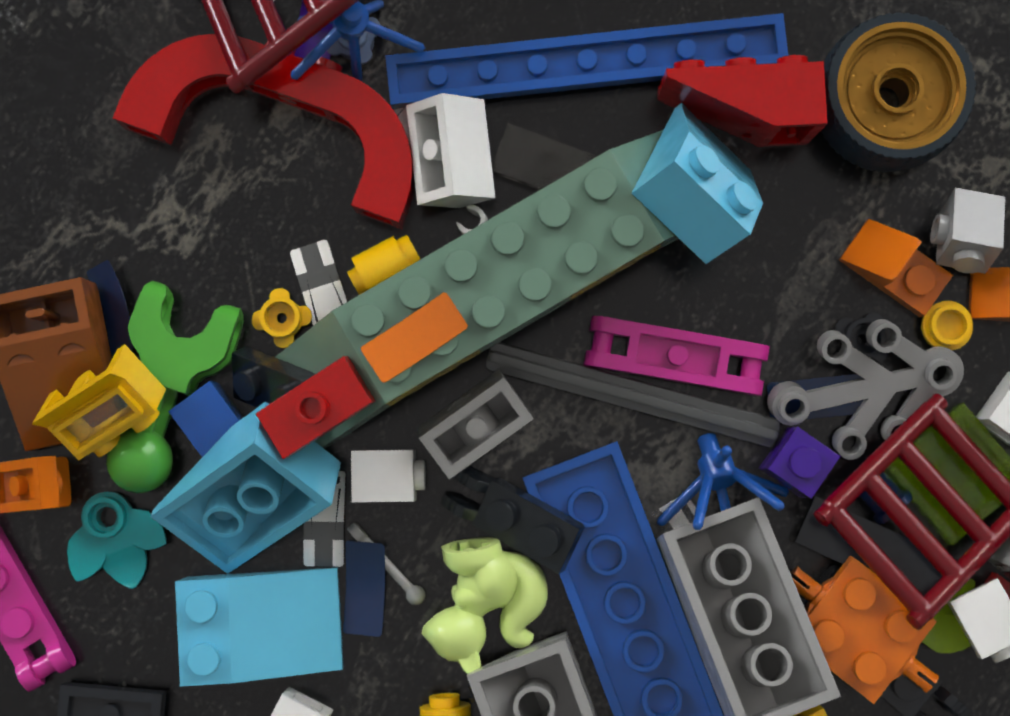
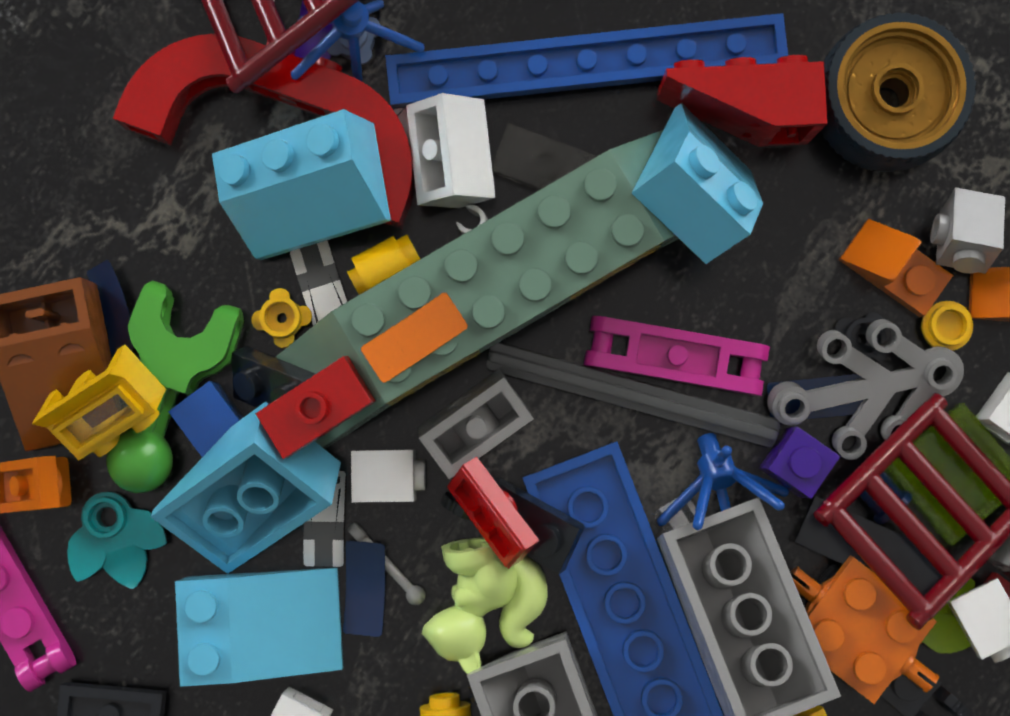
none -> medium azure slope [212,109,391,260]
none -> red plate [447,456,540,569]

